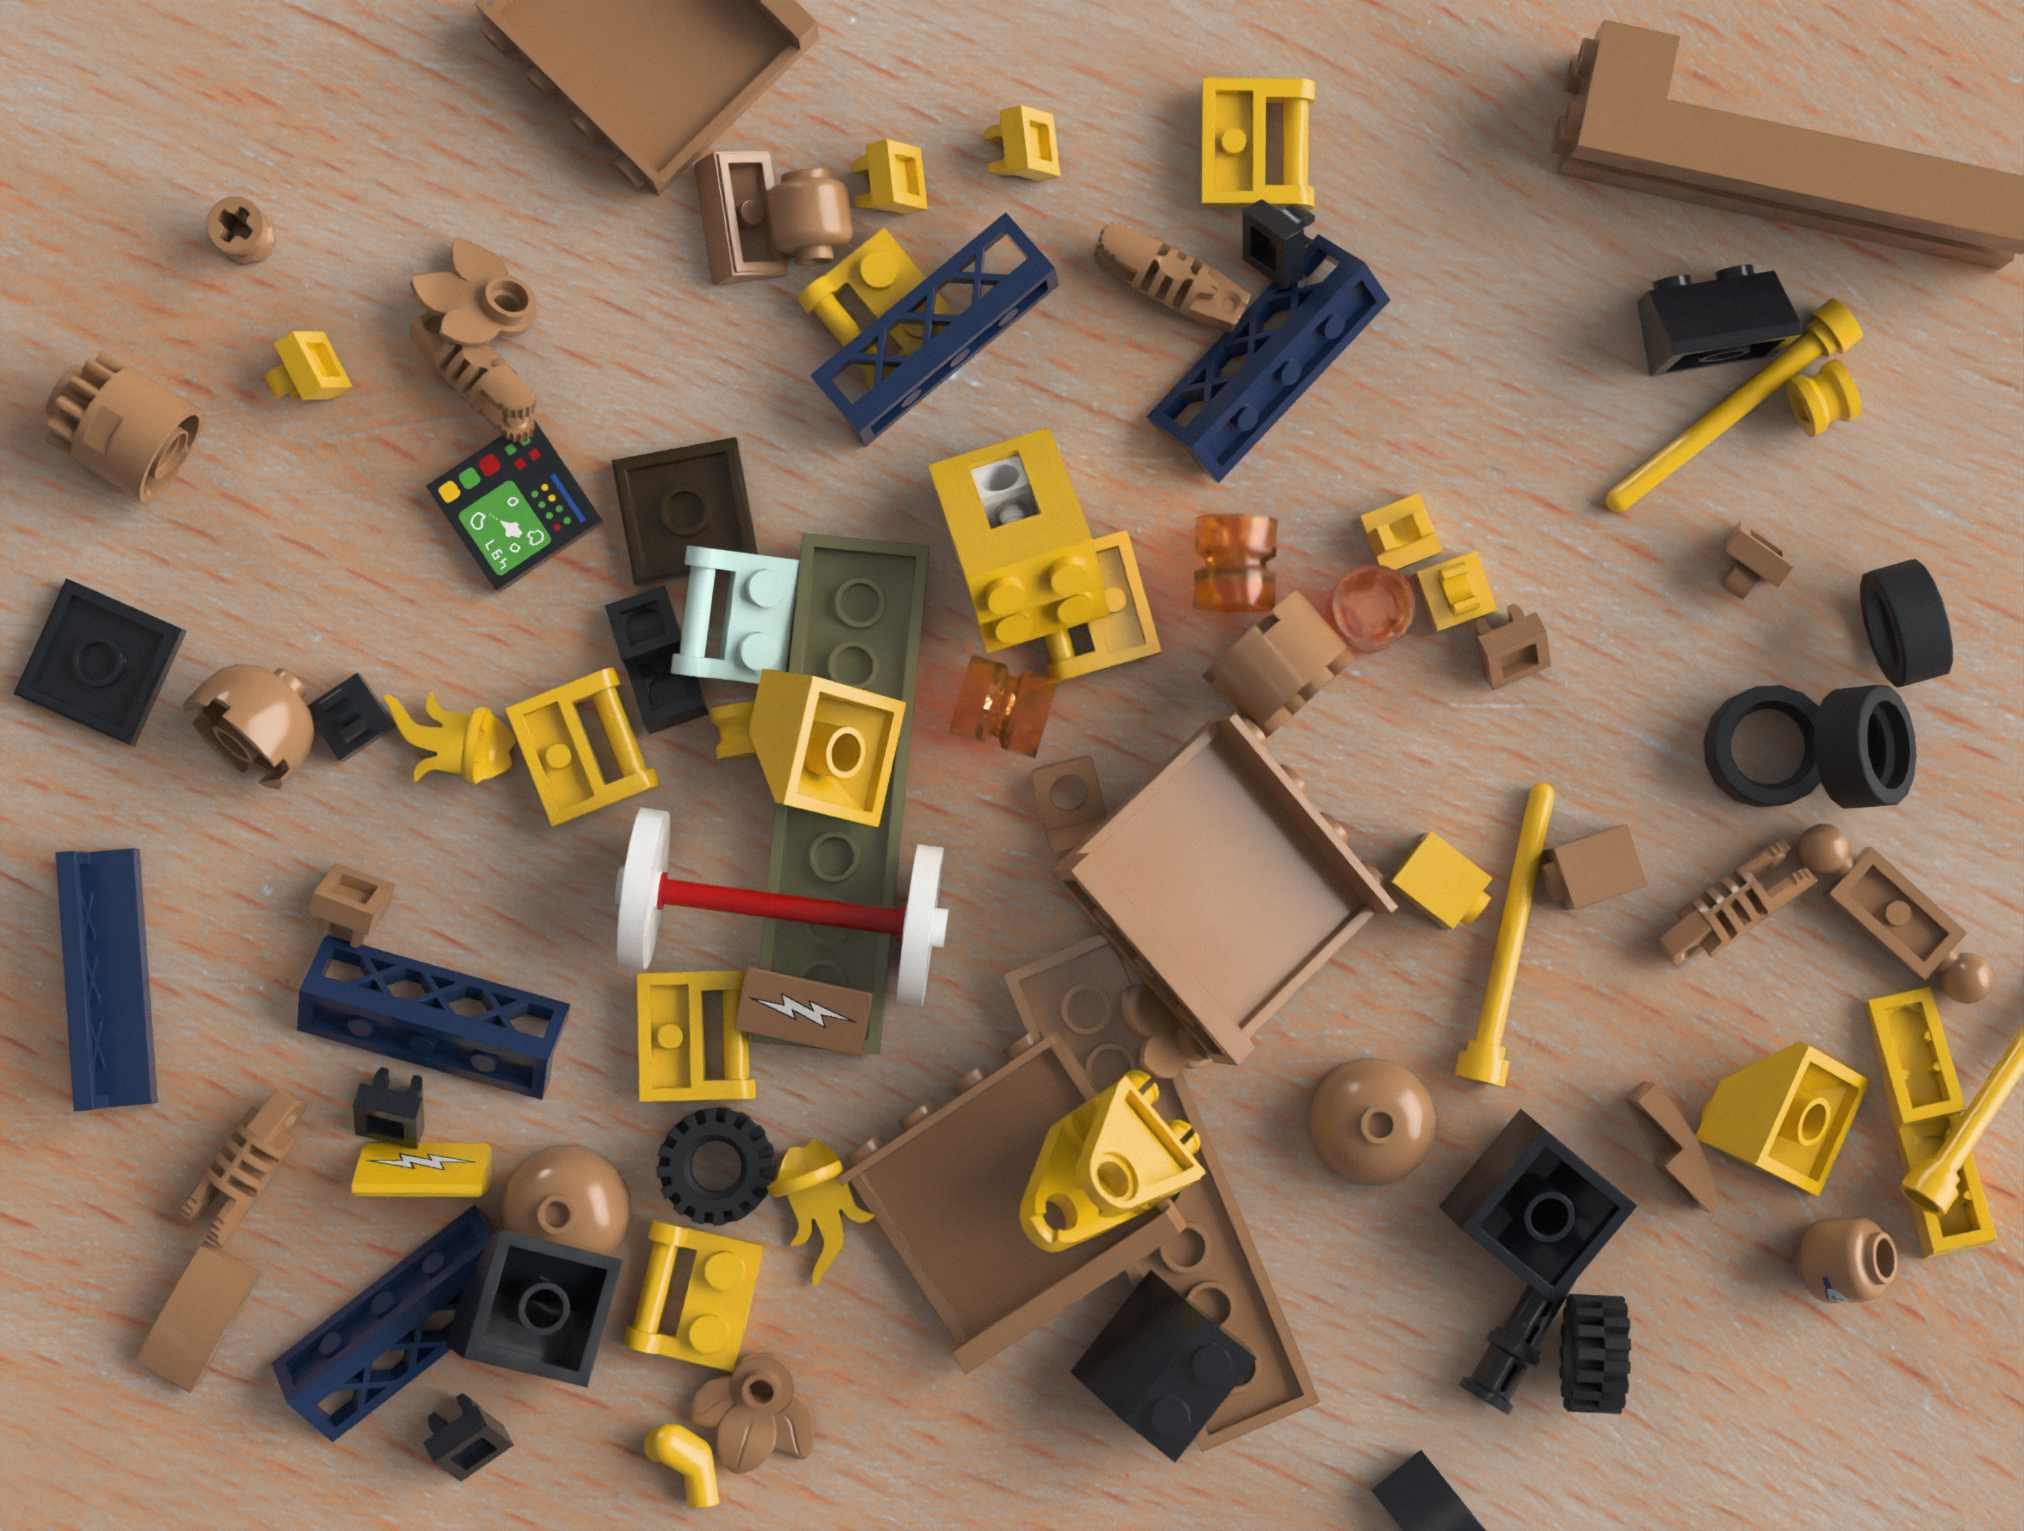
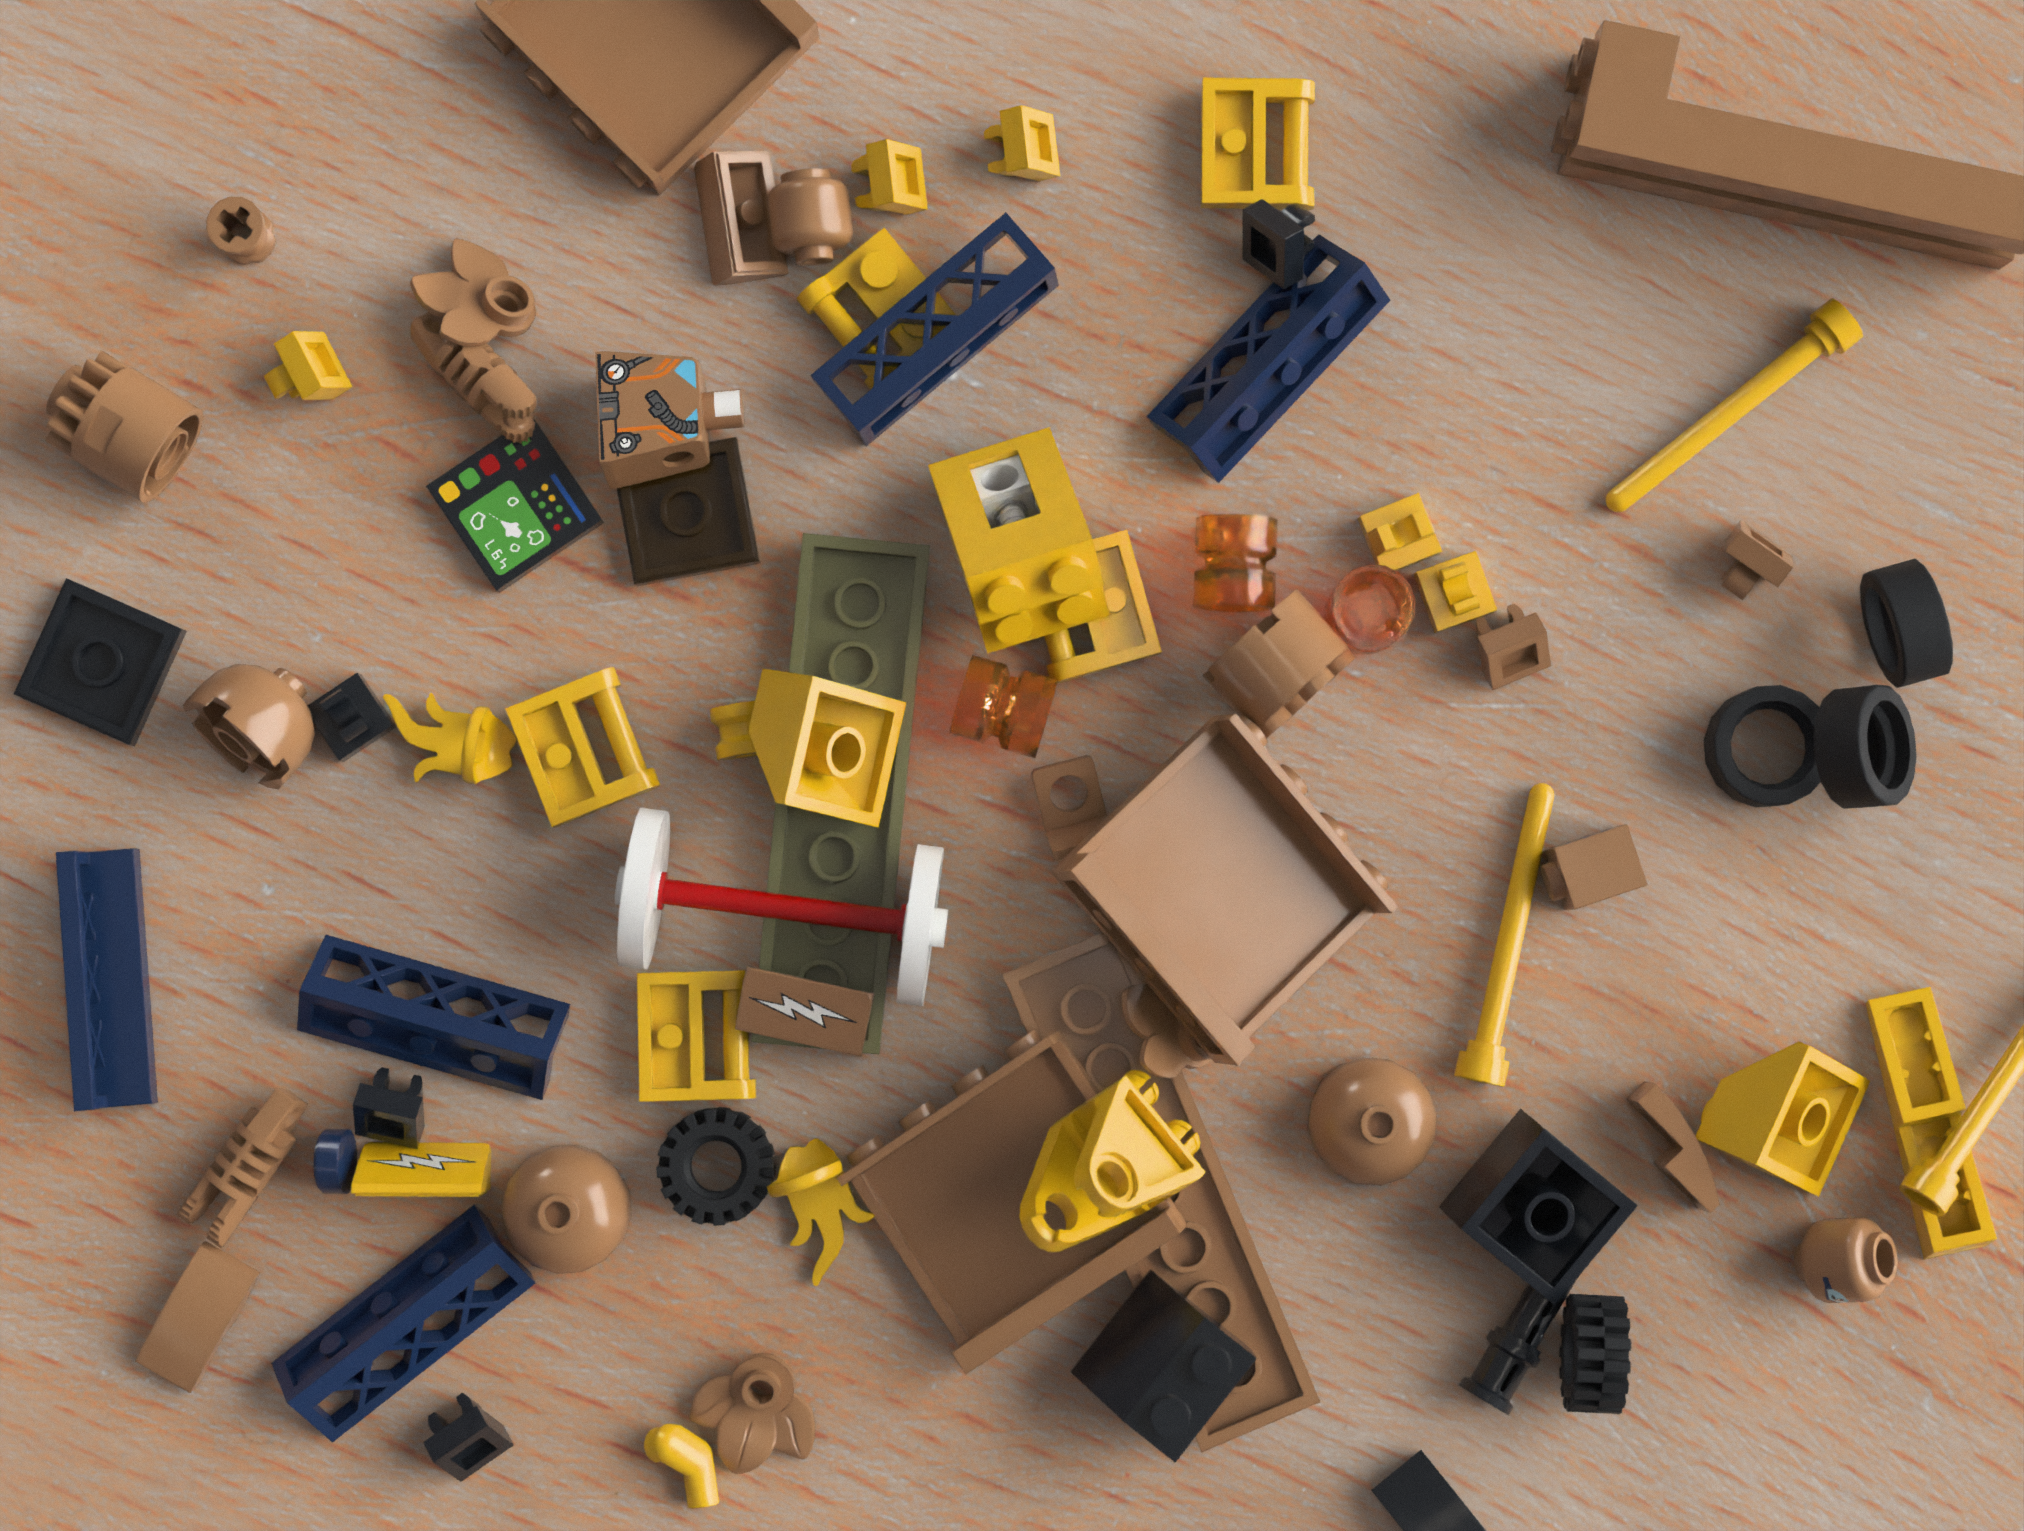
medium nougat tile [308,863,395,948] -> none
black slope [446,1228,623,1387] -> none
black slope [605,585,709,735] -> none
yellow plate [622,1218,766,1372] -> none
light aqua plate [671,545,800,684] -> none
medium nougat hinge [1093,222,1251,333] -> none
yellow brick [1387,831,1493,930] -> none
black slope [1637,264,1802,376] -> none
medium nougat hinge [1659,837,1818,967] -> none
yellow wheel [1785,359,1862,437] -> none
medium nougat plate [1797,824,1993,1004] -> none
none -> dark blue tile [313,1129,357,1194]
none -> medium nougat torso [595,351,745,489]

